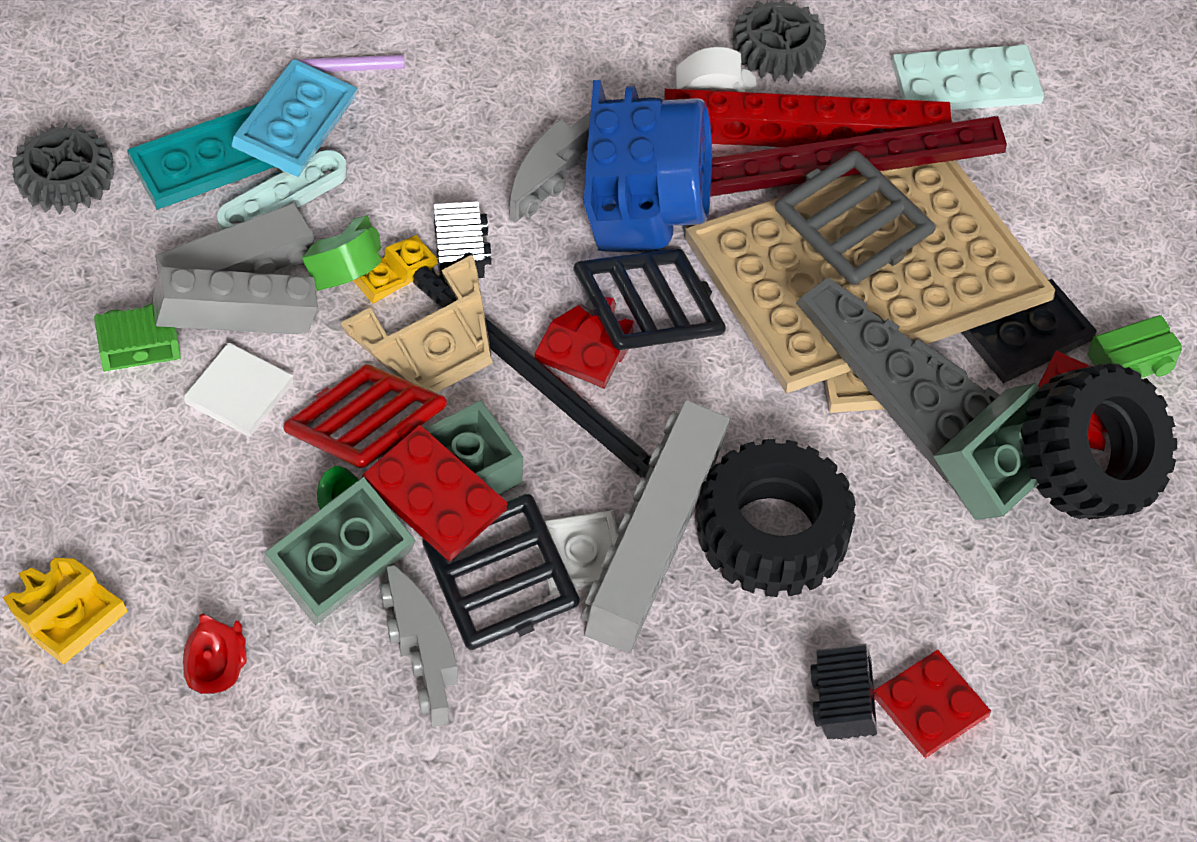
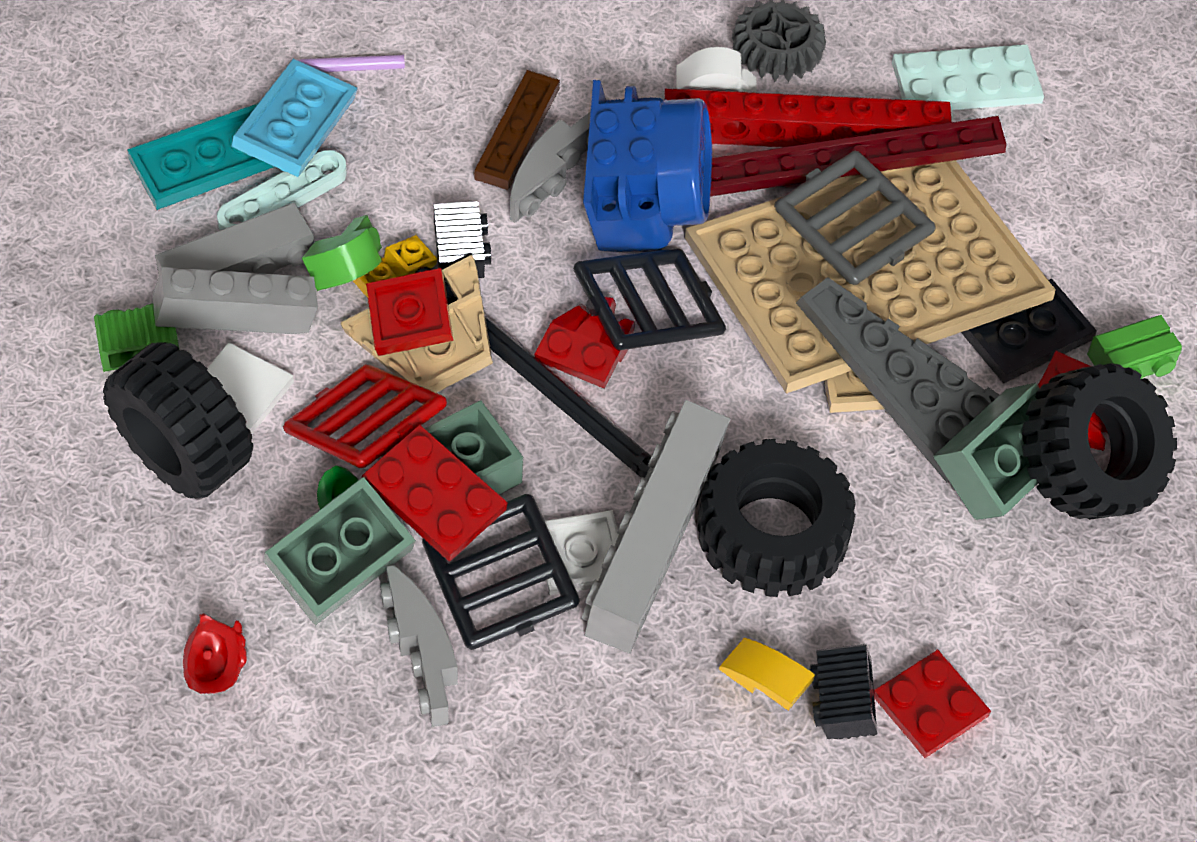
yellow plate [3,558,128,665] -> none
dark grey gear [12,123,114,214] -> none
none -> black tyre [103,342,254,499]
none -> red plate [366,268,454,356]
none -> reddish brown plate [474,70,560,190]
none -> yellow slope [719,637,815,711]

